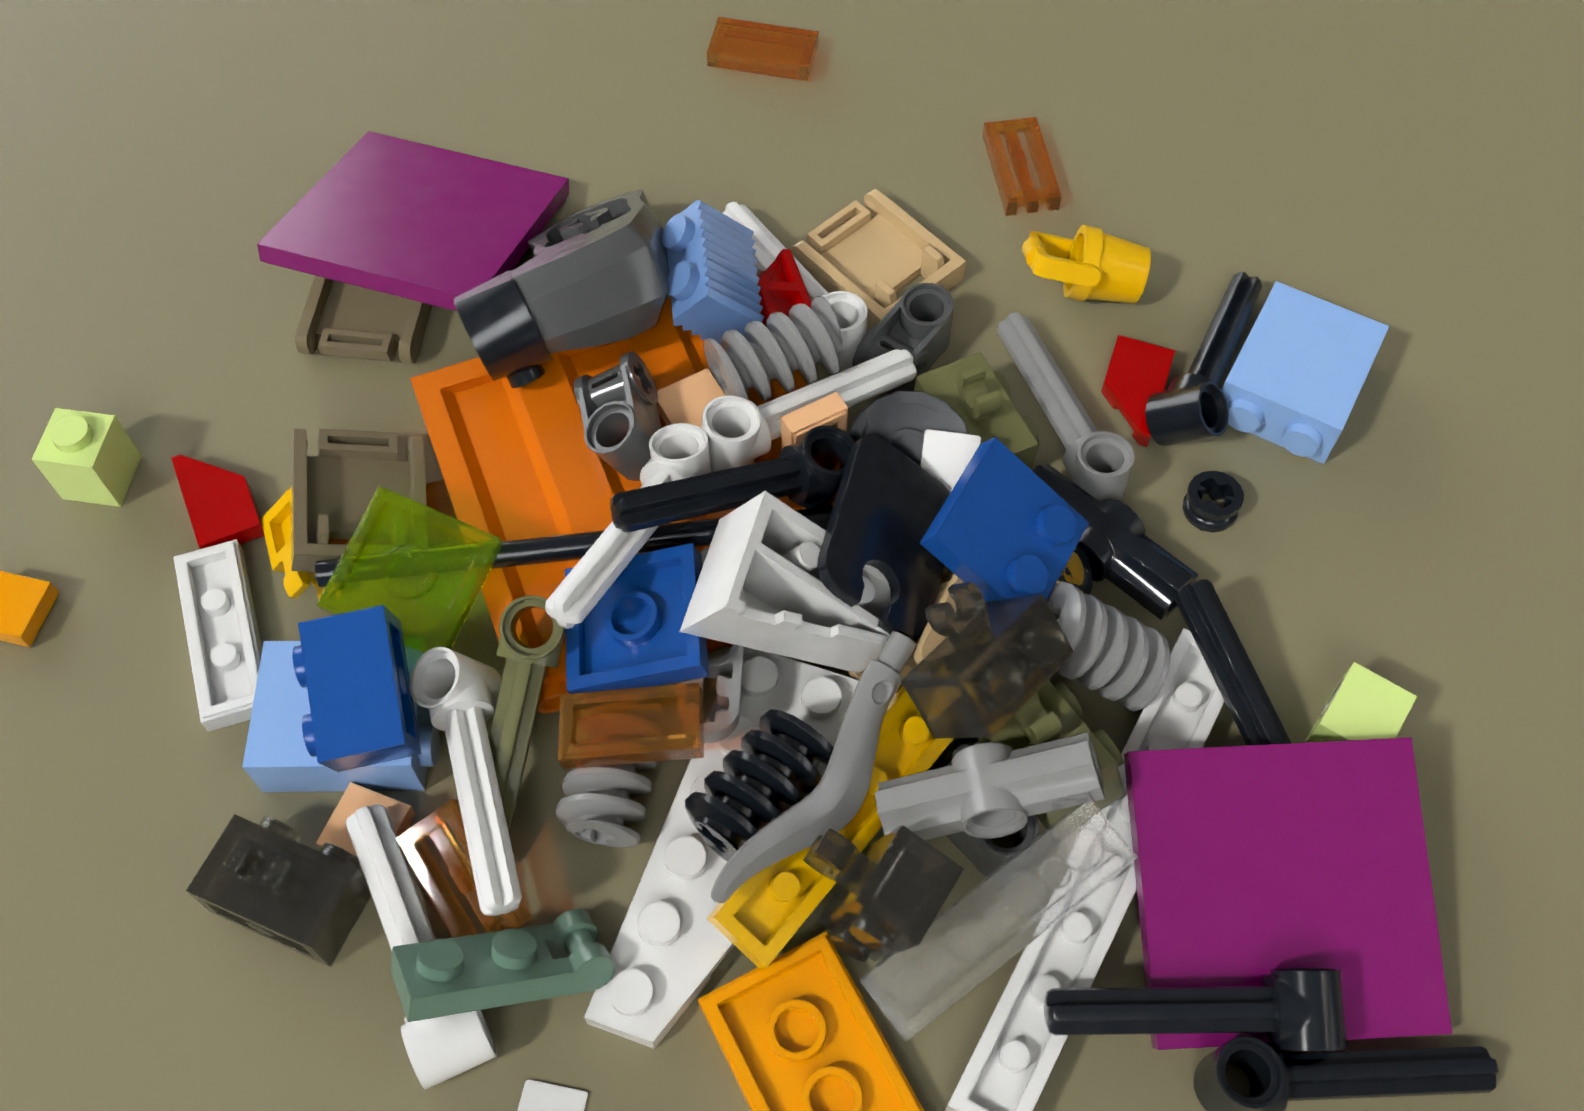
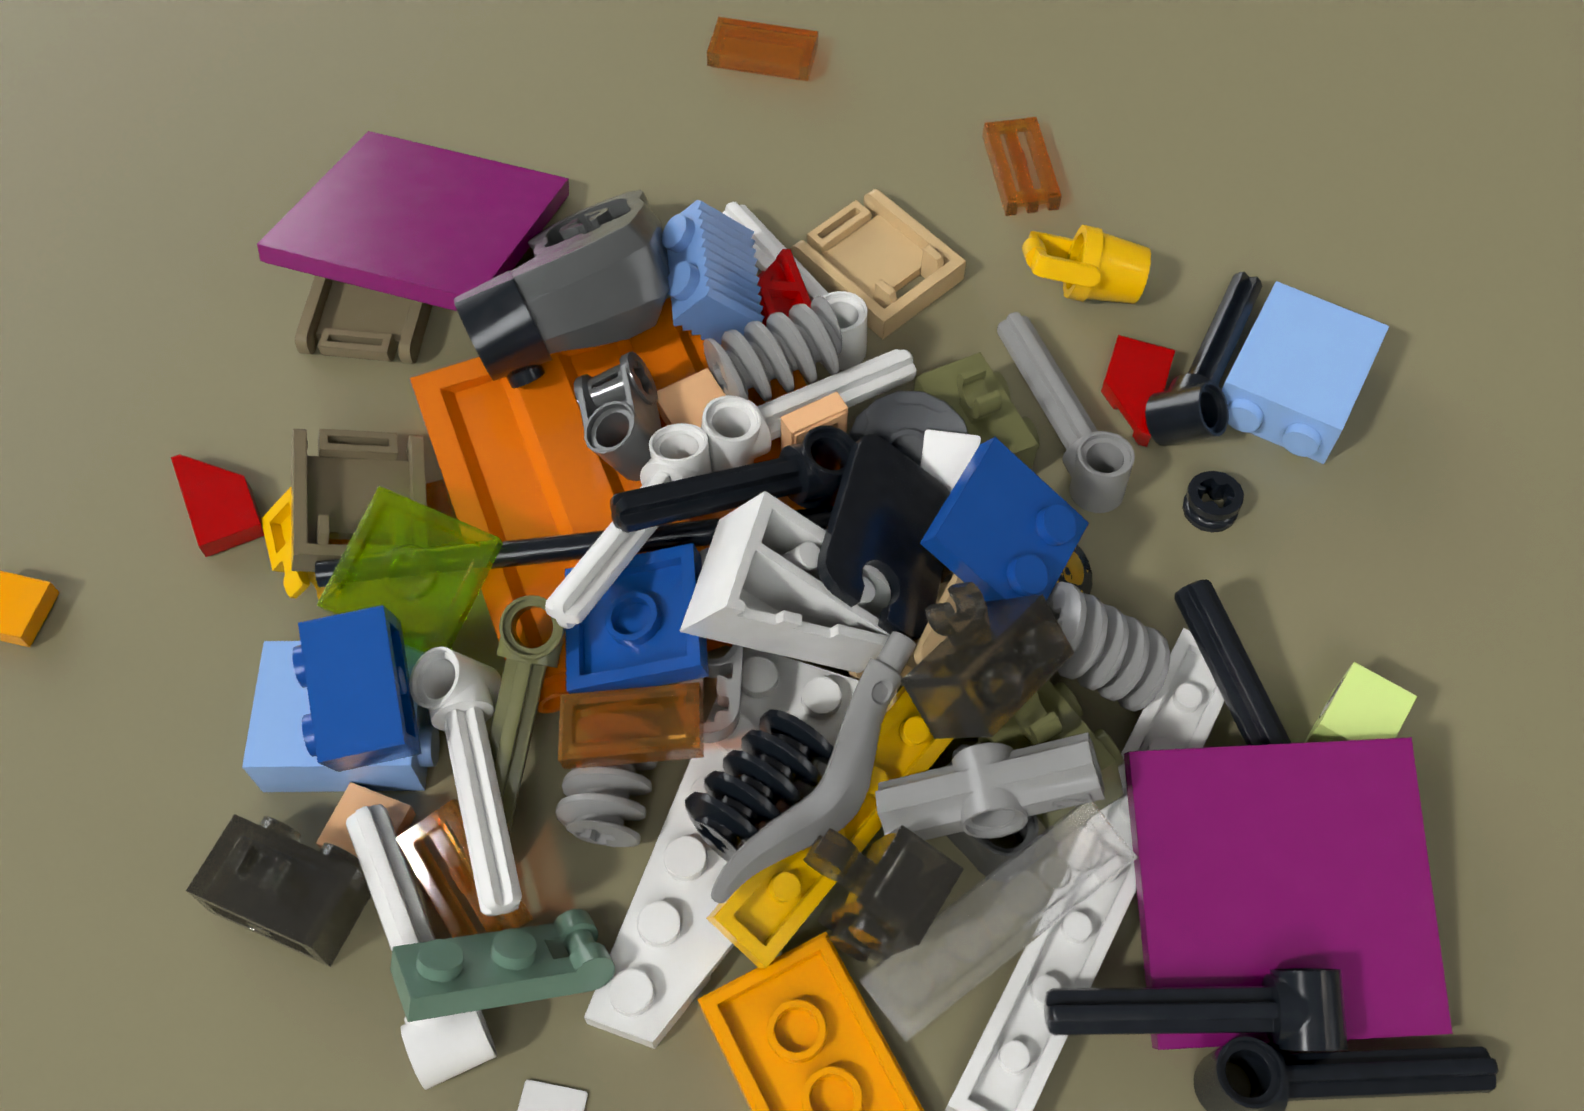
yellowish green brick [31,408,142,507] -> none
white tile [173,539,262,732] -> none
dark grey piece [852,283,953,392] -> none
black piece [1033,463,1199,620] -> none

